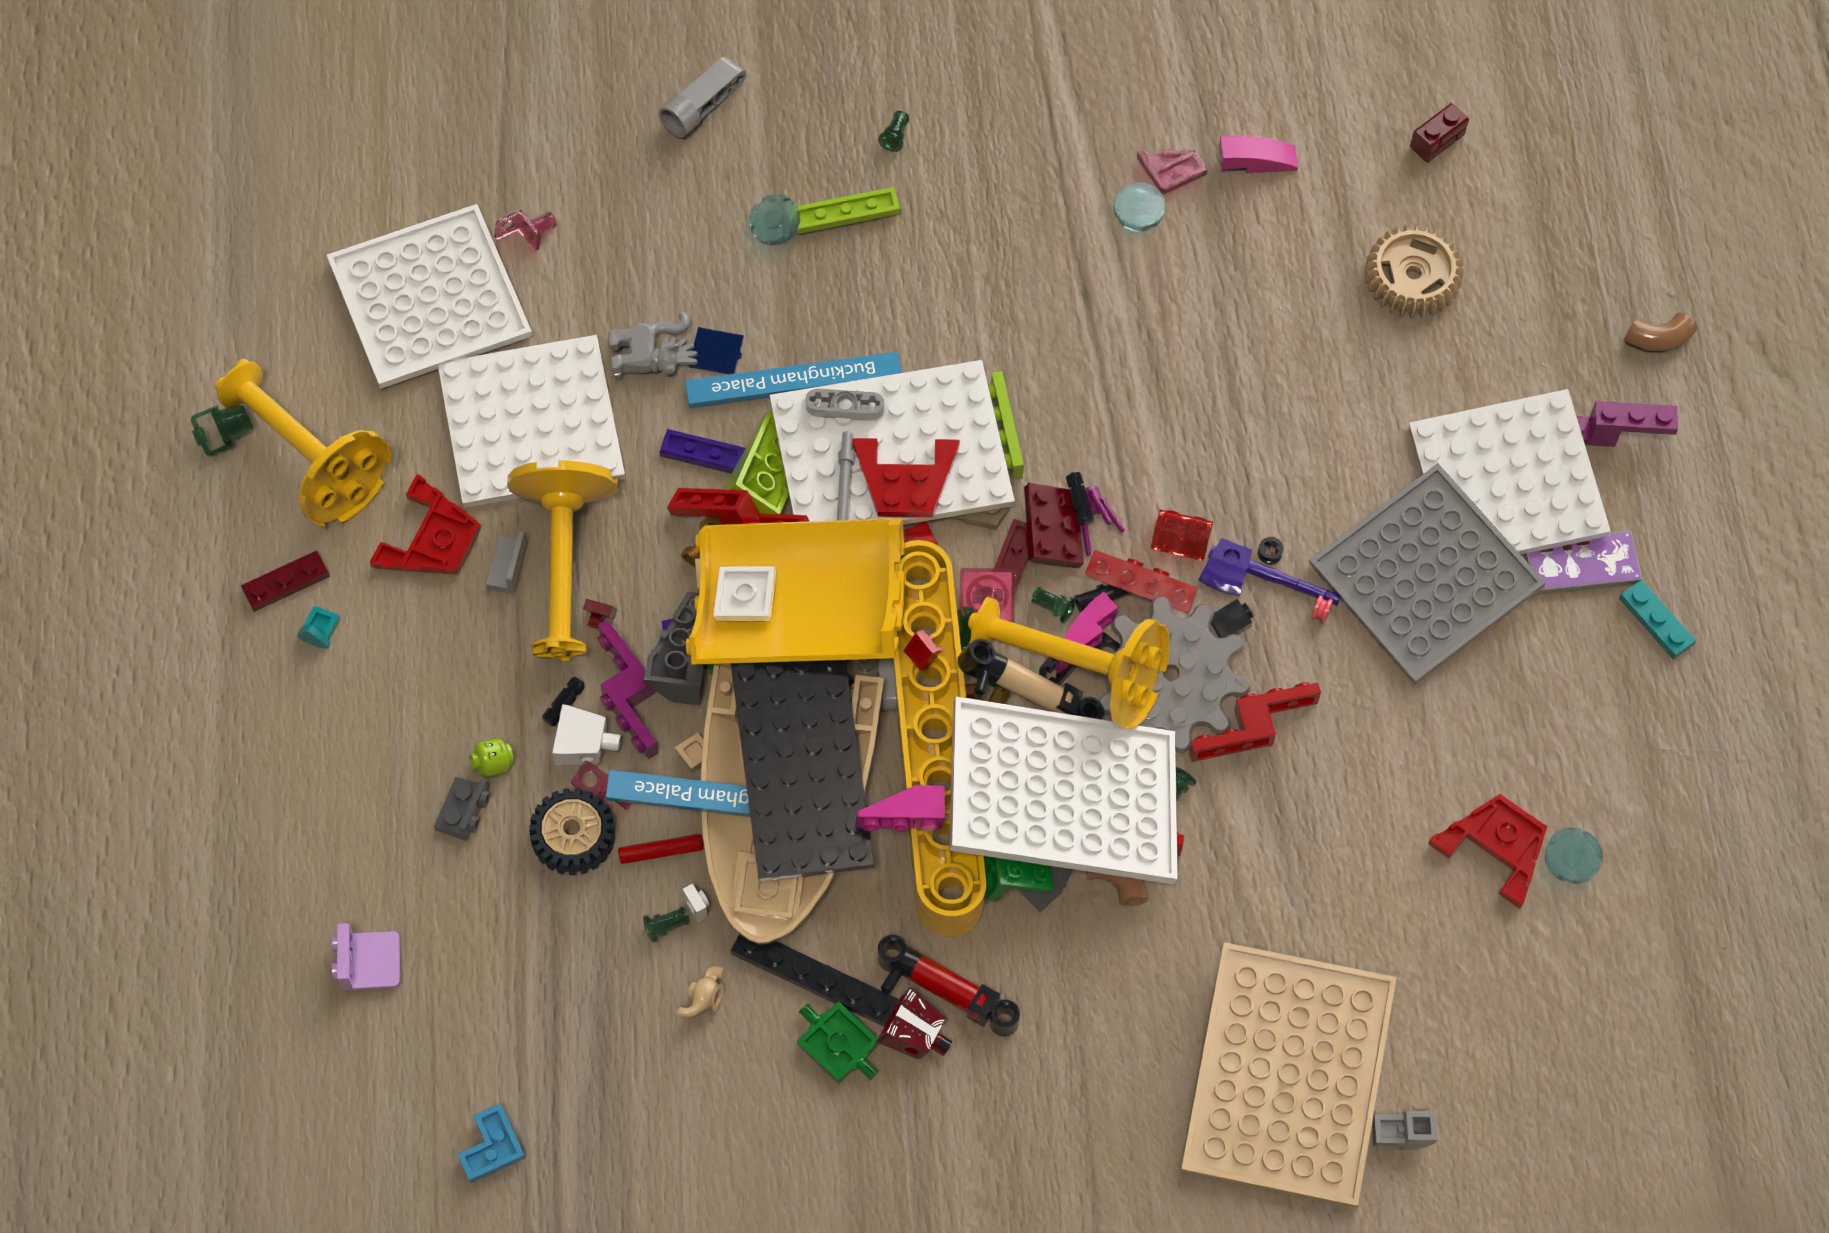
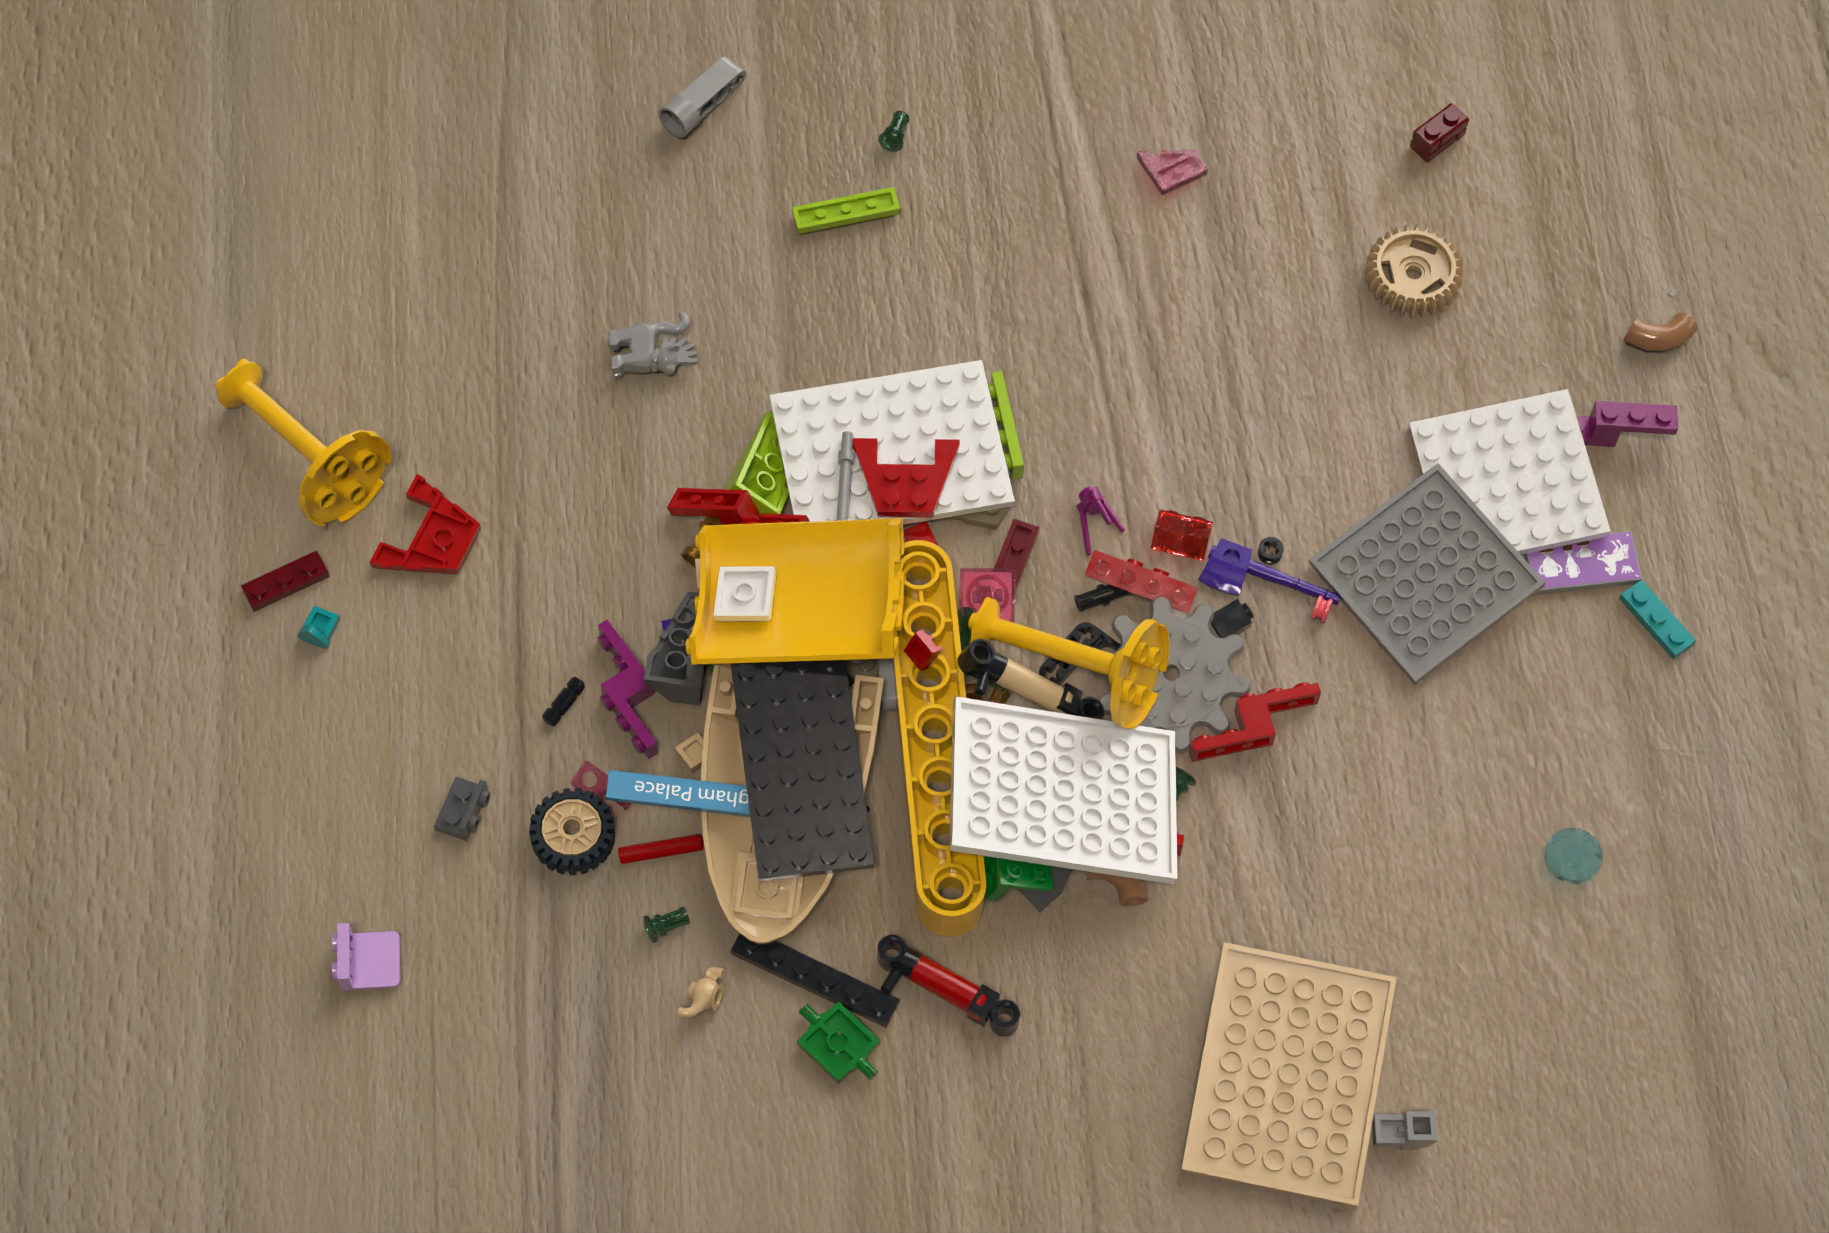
clear green piece [191,403,253,456] -> none
white plate [327,204,532,389] -> none
white plate [438,335,625,508] -> none
dark azure plate [458,1103,525,1183] -> none
lime head [469,738,514,778] -> none
light grey panel [486,531,527,594] -> none
clear pink bracket [494,210,556,251] -> none
yellow piece [507,460,618,662] -> none
white torso [552,704,621,765] -> none
dark red tile [583,599,617,629] -> none
dark purple tile [659,429,745,474] -> none
white plate [682,883,709,923] -> none
dark azure tile [685,352,902,408] -> none
clear blue piece [688,327,744,375] -> none
clear light blue tile [748,194,800,246] -> none
light grey beam [805,389,884,420] -> none
dark pink slope [855,785,945,832] -> none
dark red torso [876,988,952,1059] -> none
dark red plate [1024,483,1084,569] -> none
clear green pin [1031,587,1076,623] -> none
dark pink slope [1055,592,1118,674] -> none
black axle [1066,472,1093,524] -> none
clear light blue tile [1113,182,1166,232] -> none
slope [1218,136,1298,174] -> none
red wing [1428,794,1547,909] -> none

